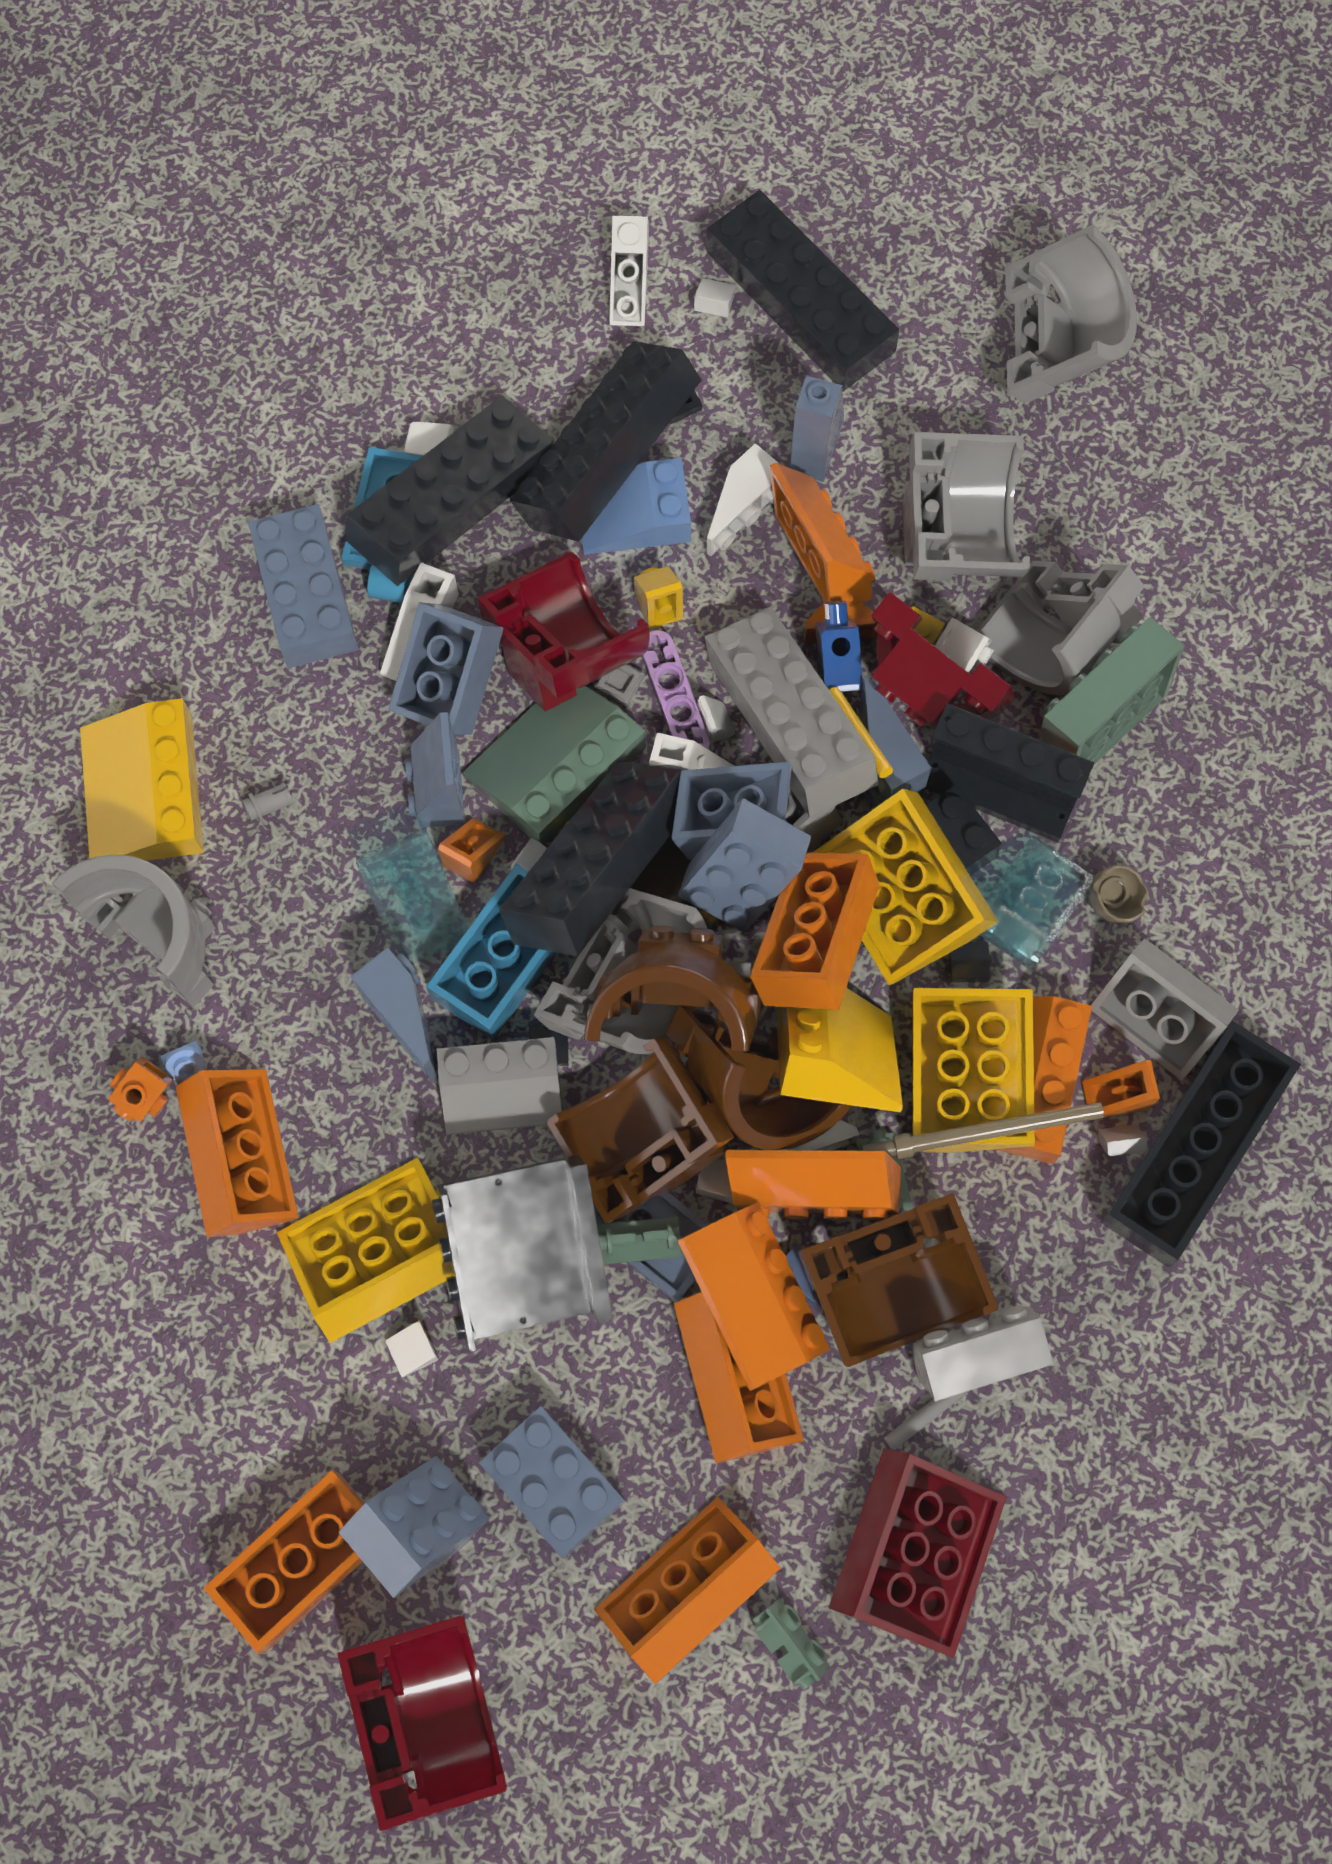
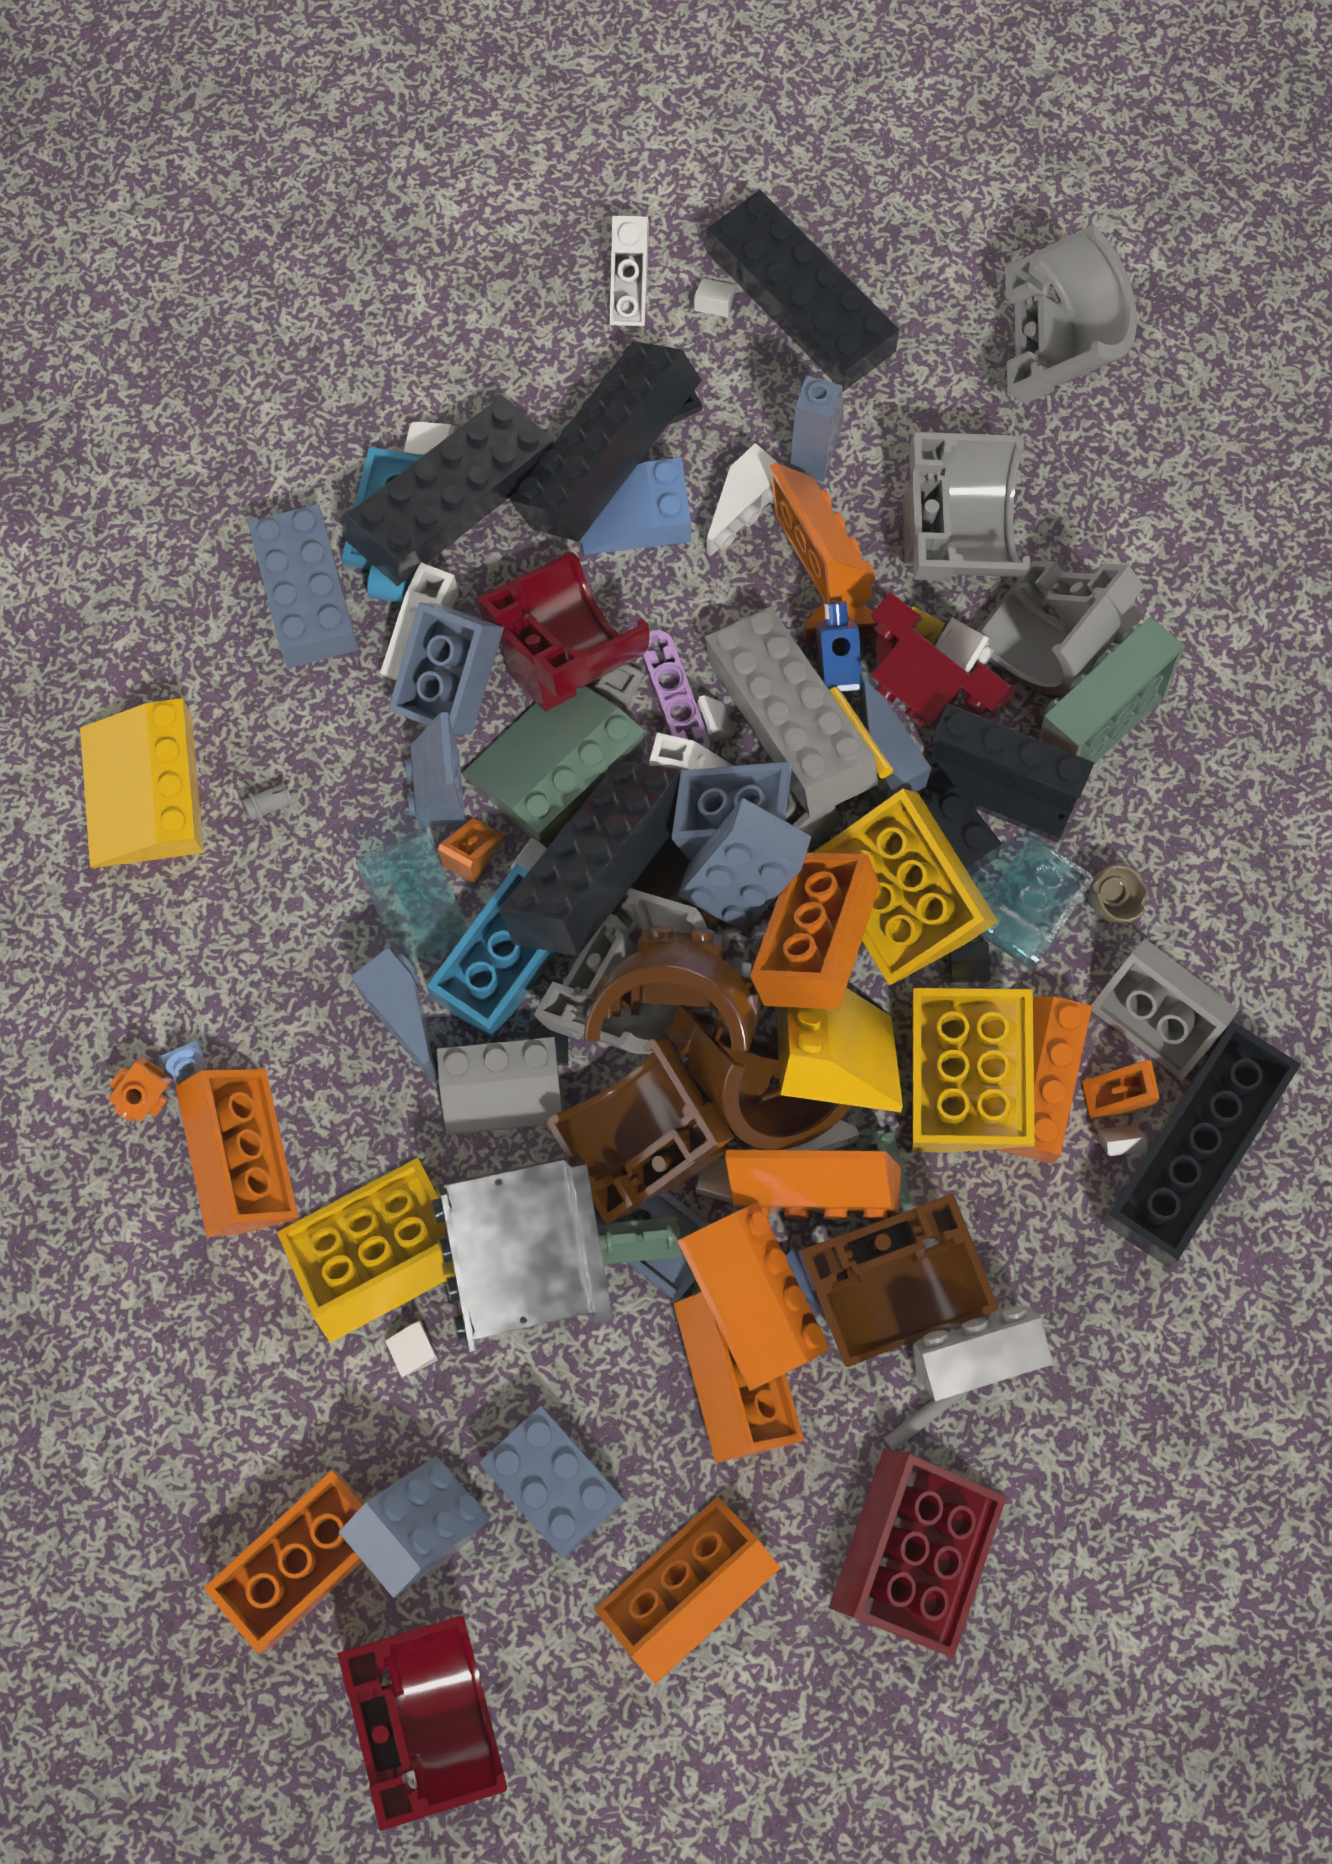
light grey piece [52,855,216,1008] -> none
yellow slope [634,566,683,630] -> none
sand green hinge [752,1598,831,1690] -> none
dark tan bar [862,1102,1104,1159] -> none

